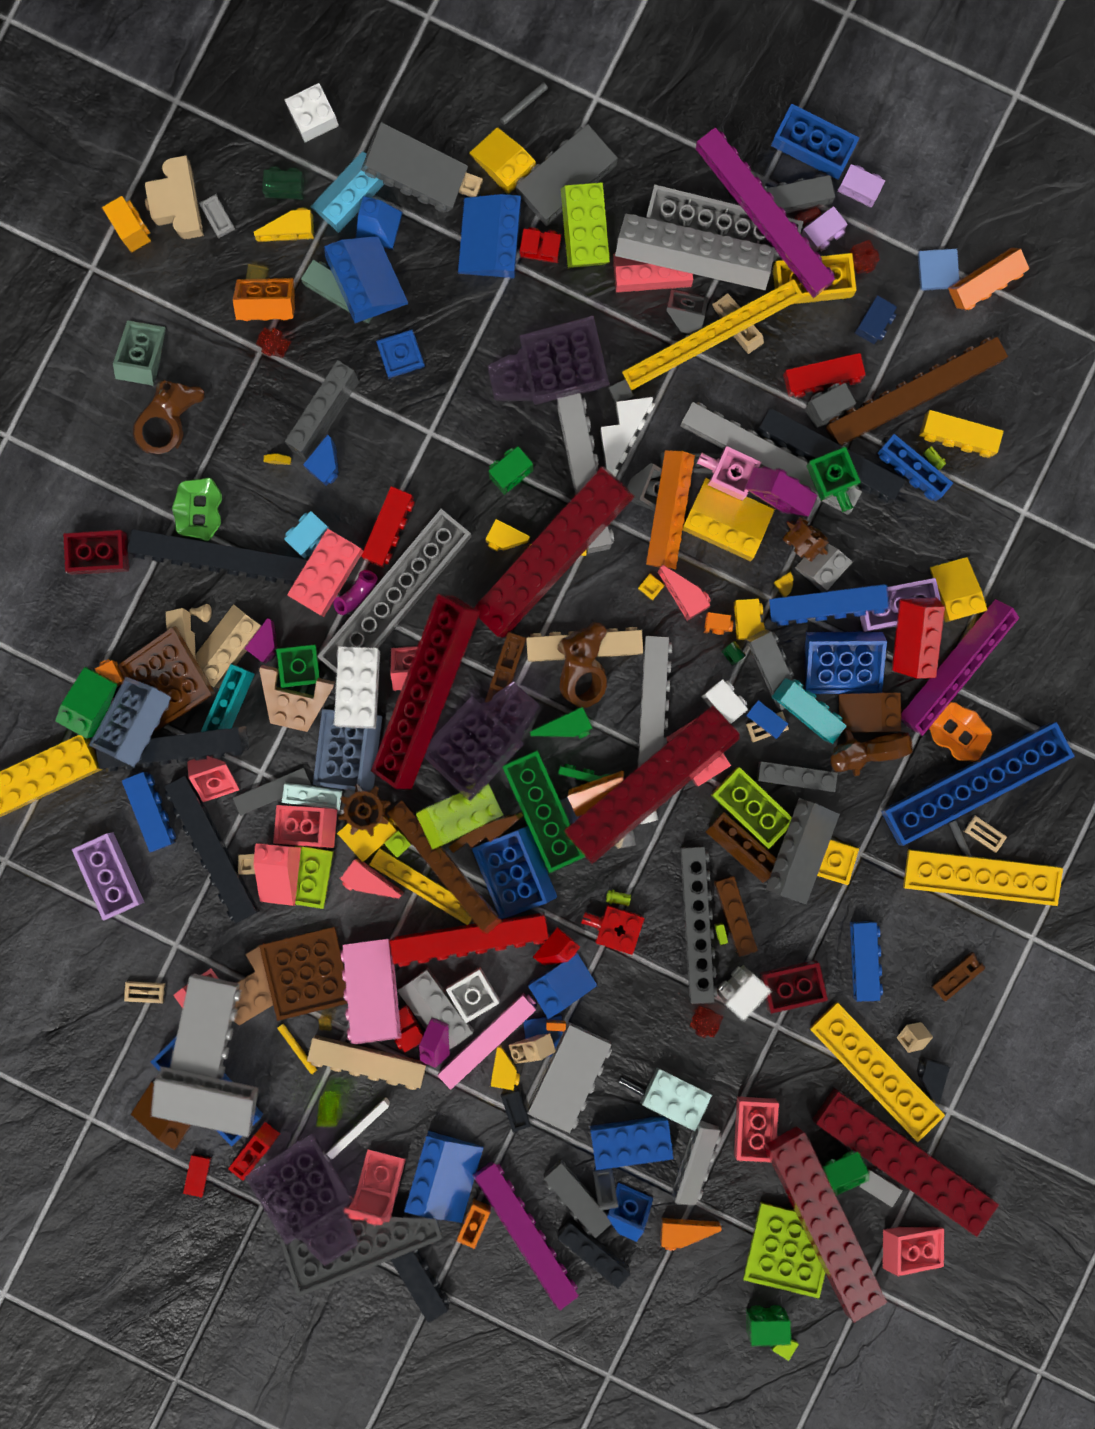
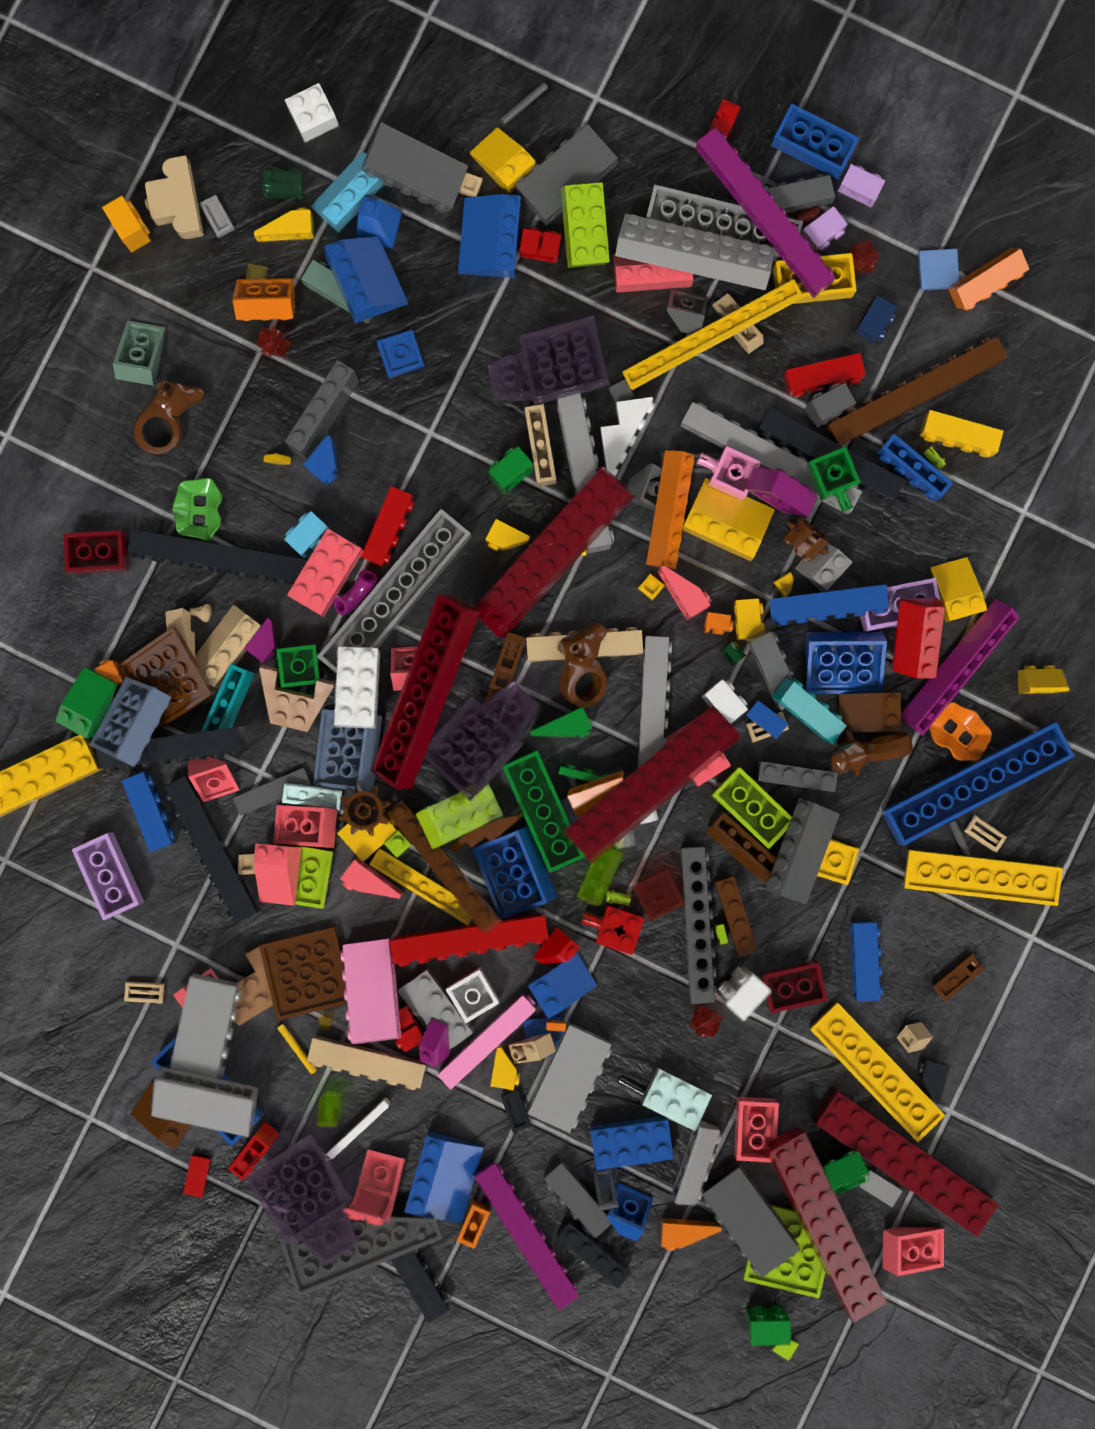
none -> tan brick [525,404,556,487]
none -> clear neon green brick [577,848,624,906]
none -> clear red brick [631,868,684,921]
none -> dark grey brick [702,1164,800,1278]
none -> red piece [708,99,740,139]
none -> yellow slope [1018,666,1069,694]

